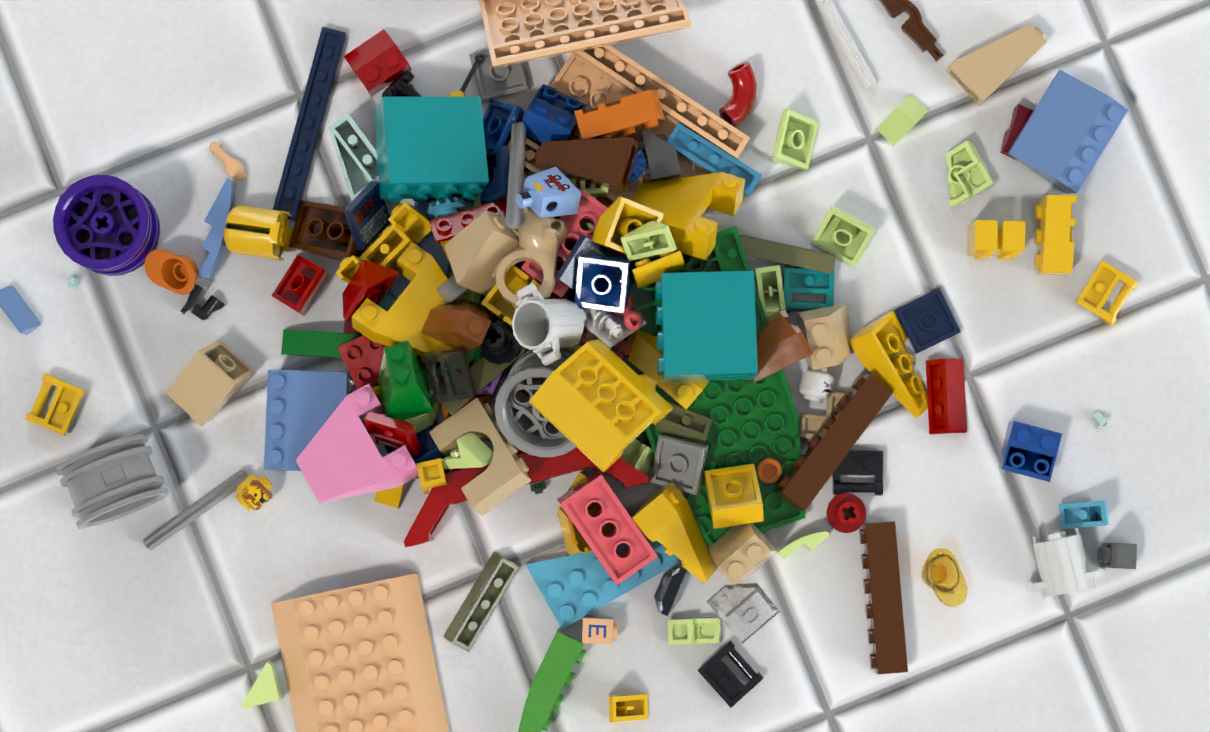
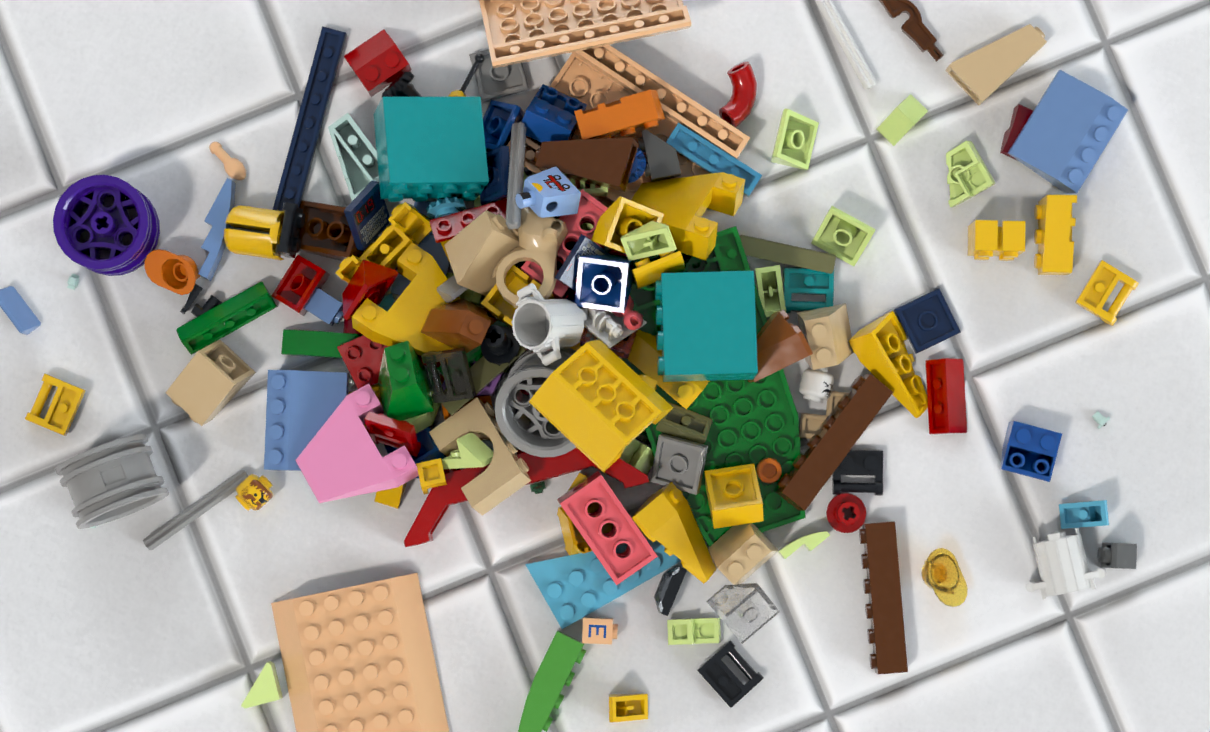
olive slope [444,552,520,652] -> none
none -> green slope [176,282,277,355]
none -> black plate [275,202,305,258]
none -> medium blue brick [304,288,343,326]

